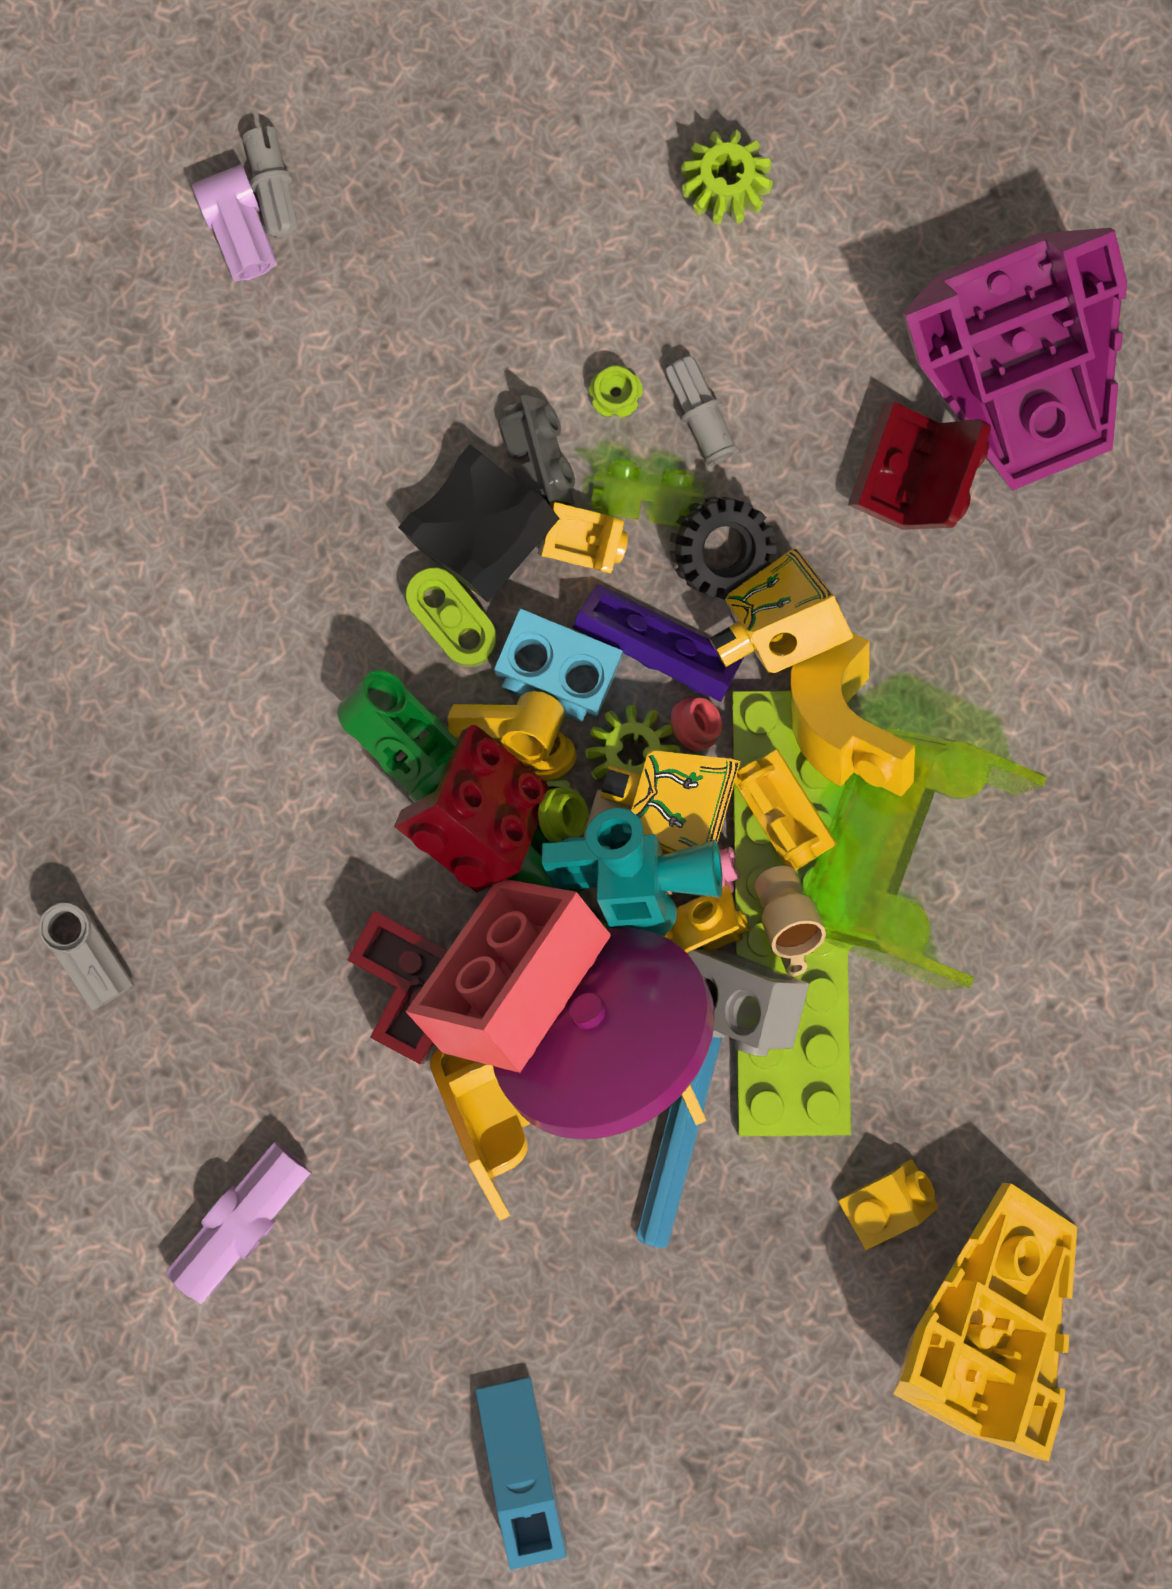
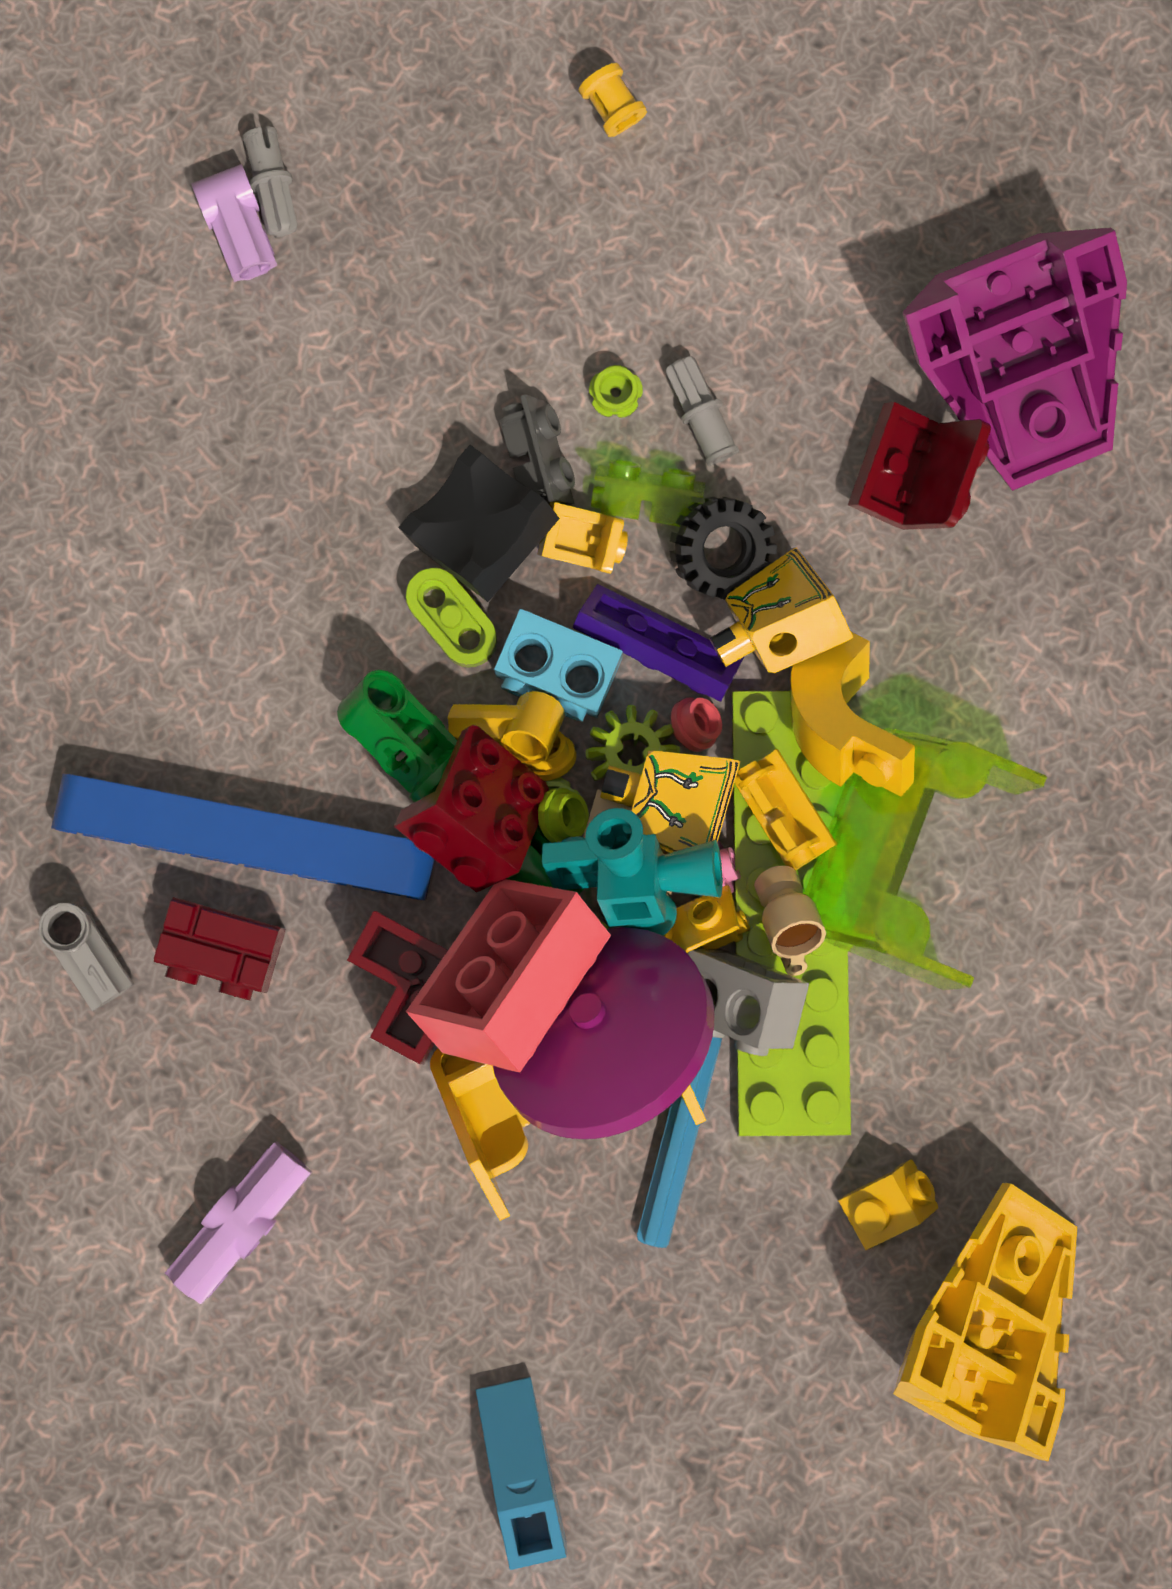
lime gear [681,130,773,226] -> none
none -> blue beam [51,774,434,901]
none -> dark red brick [154,897,286,1001]
none -> yellow bush [578,63,647,137]

